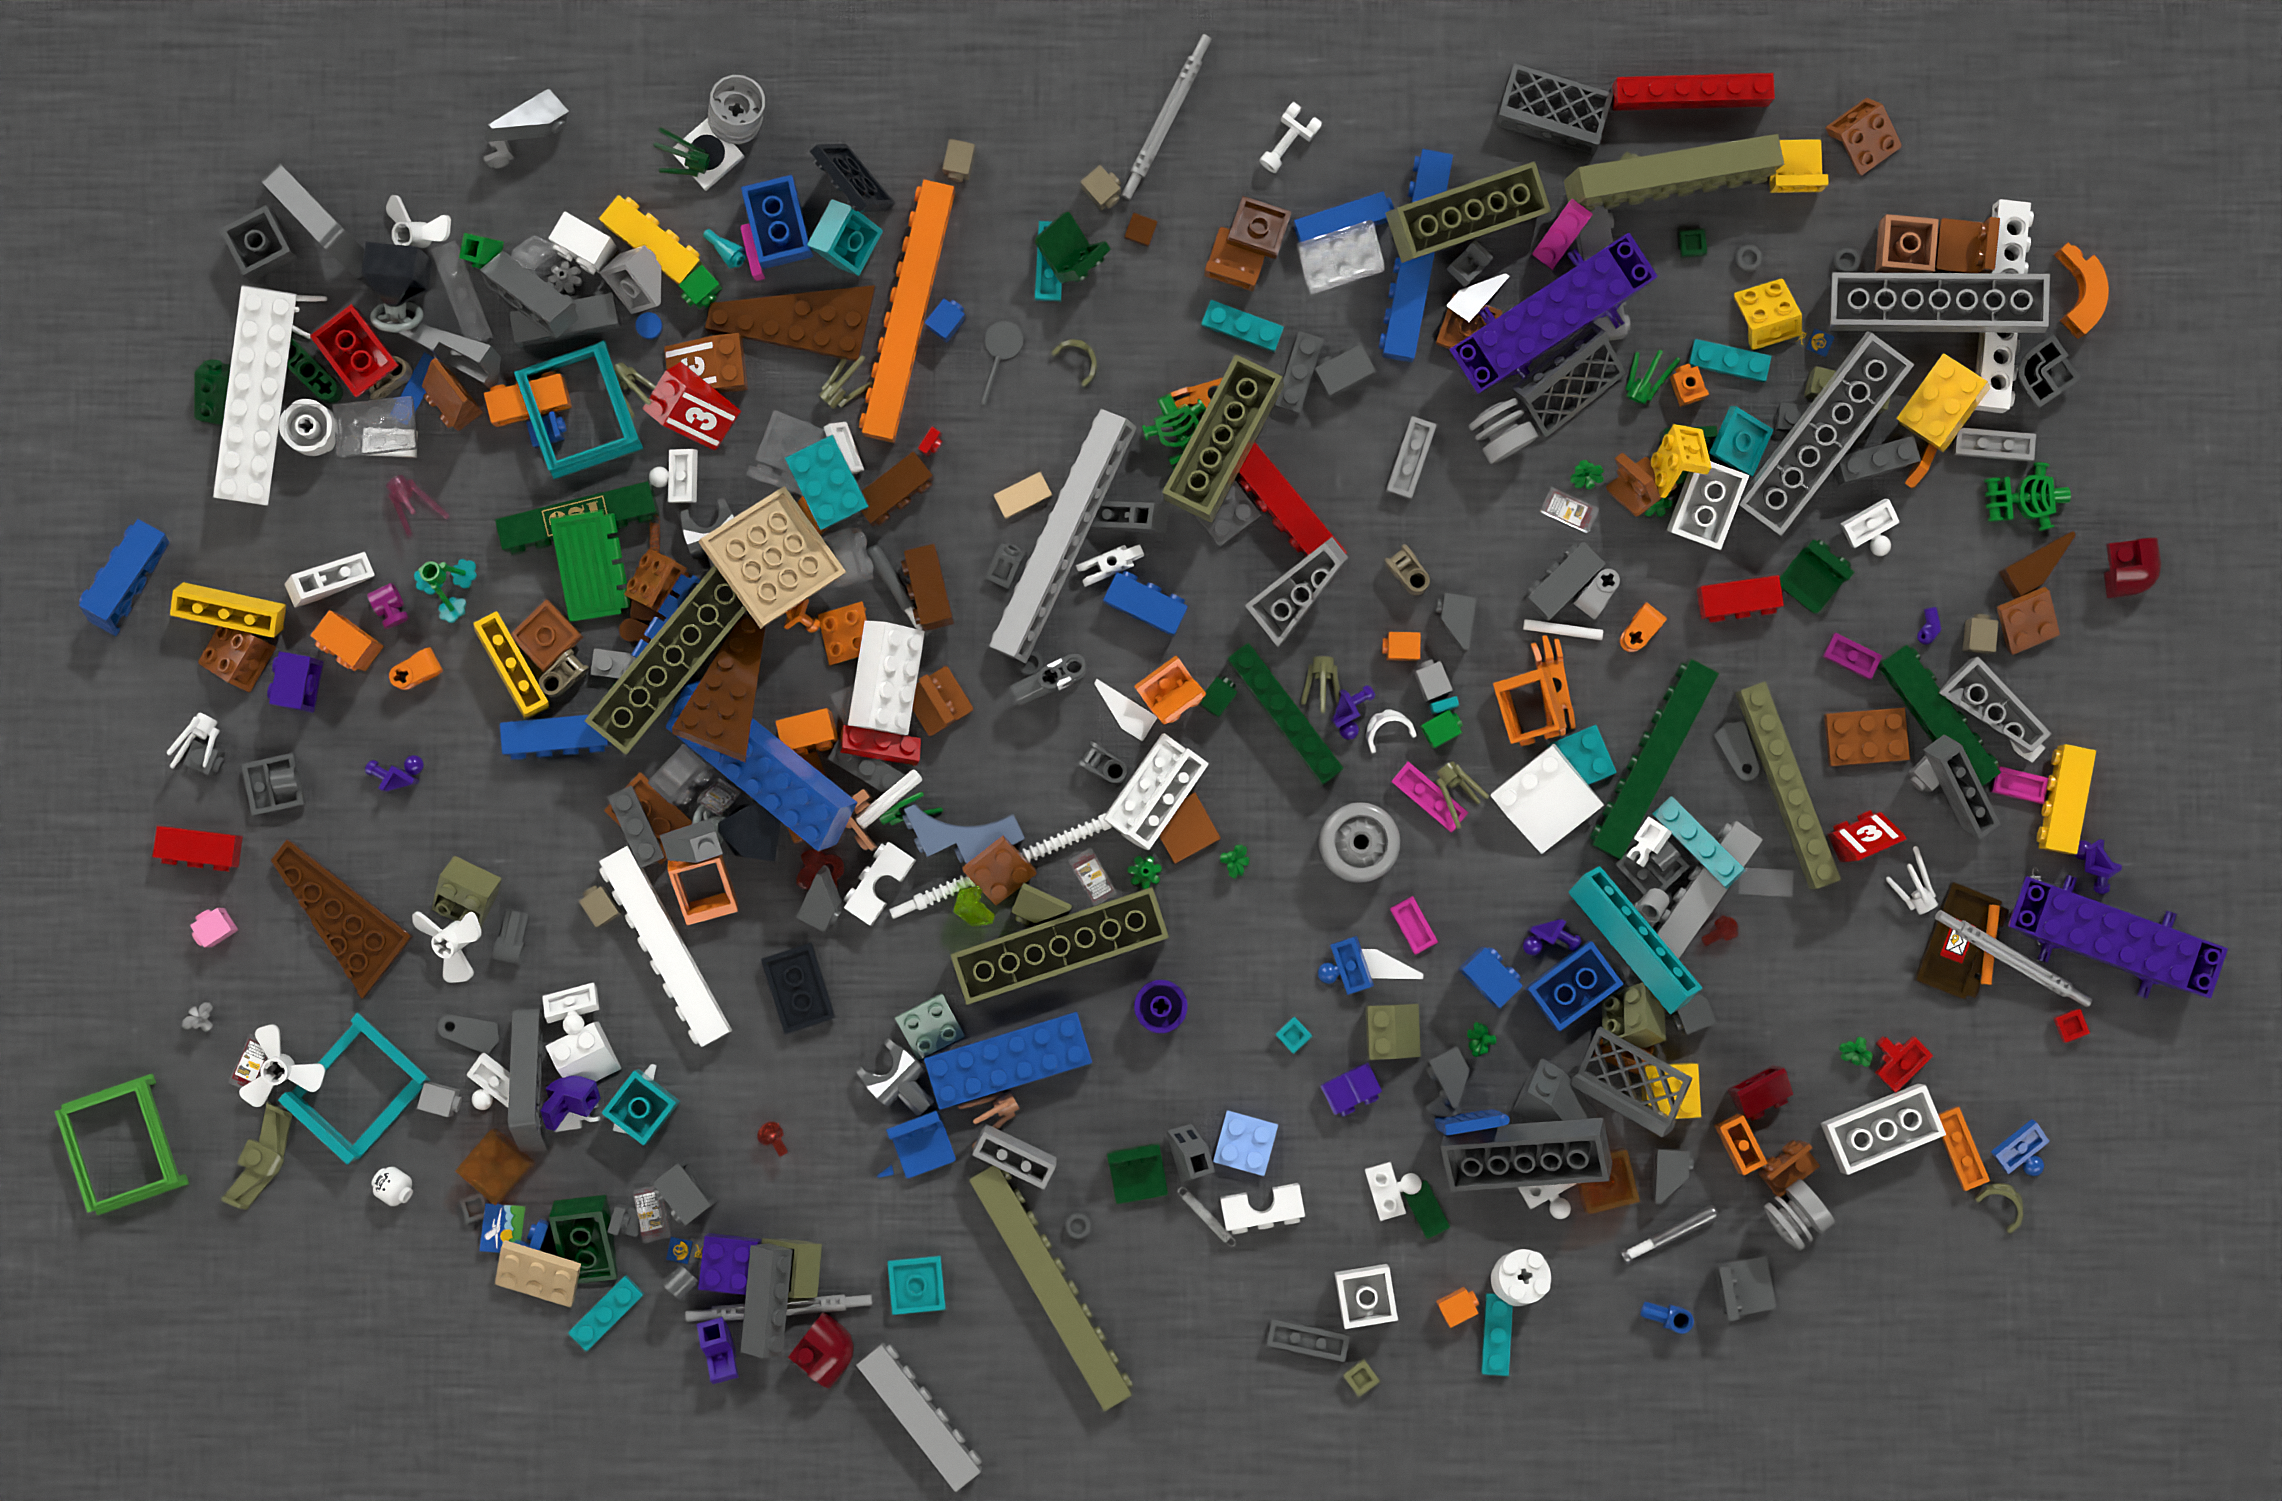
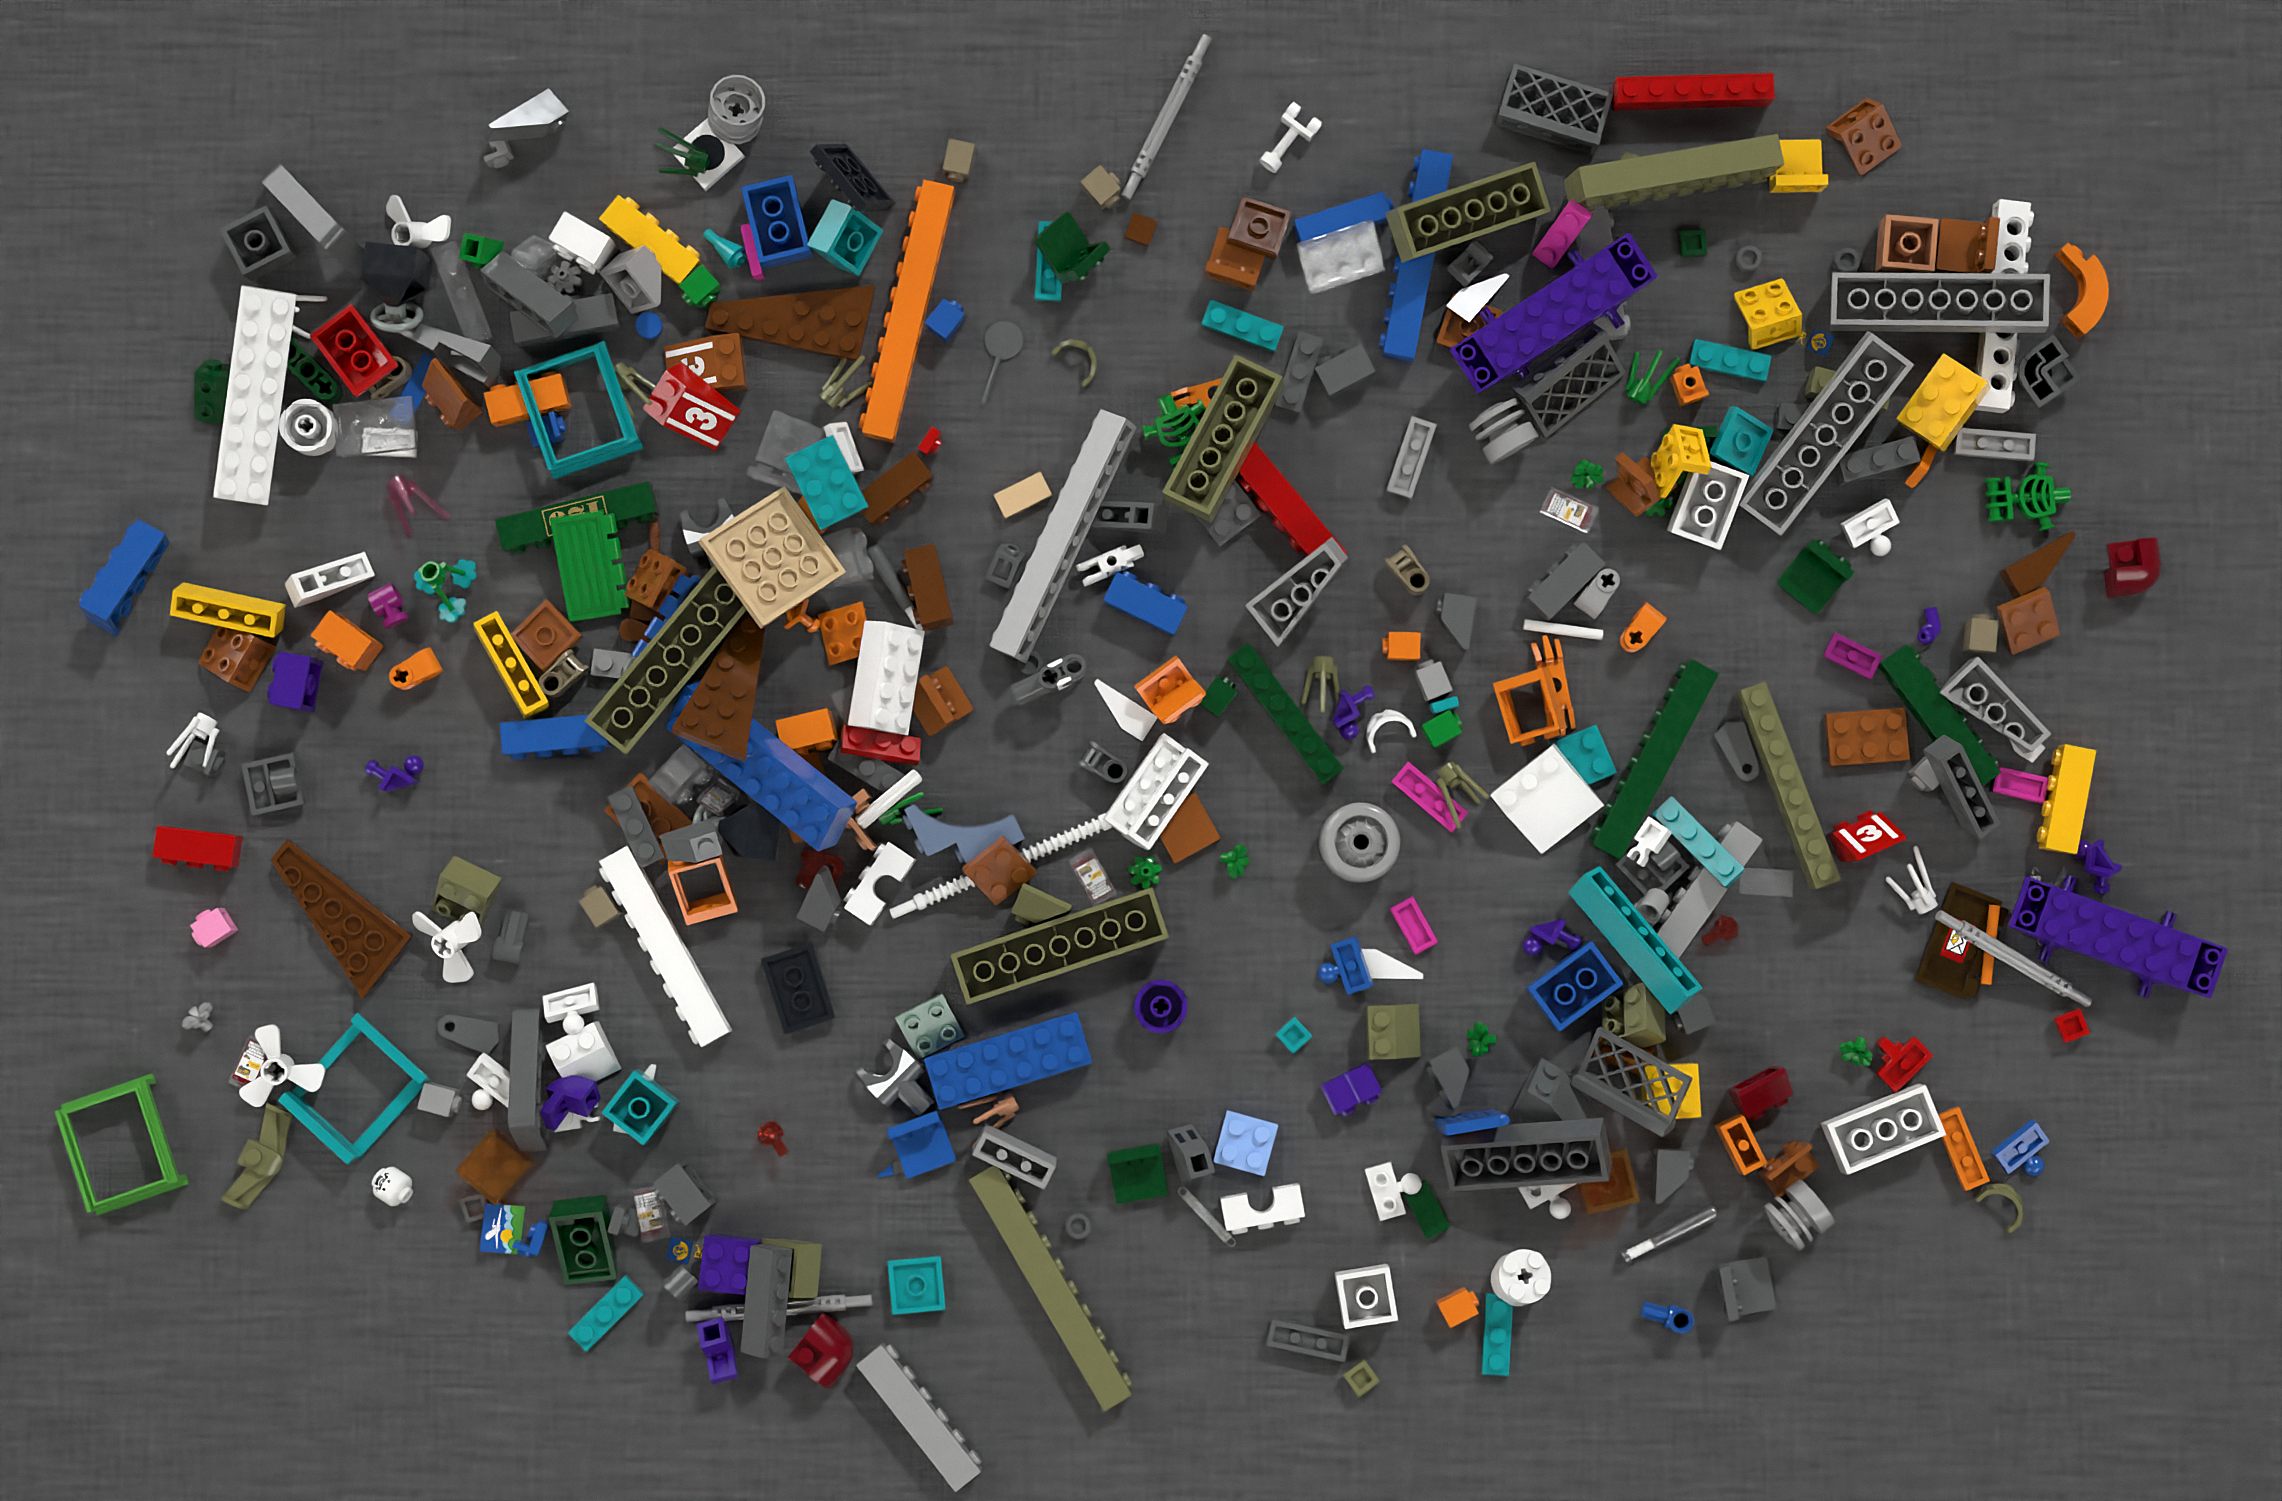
tan plate [495,1240,581,1308] -> none
white plate [649,449,698,503] -> none
clear neon green bracket [953,886,995,927] -> none
blue brick [1458,947,1523,1008] -> none
red brick [1697,575,1784,623] -> none

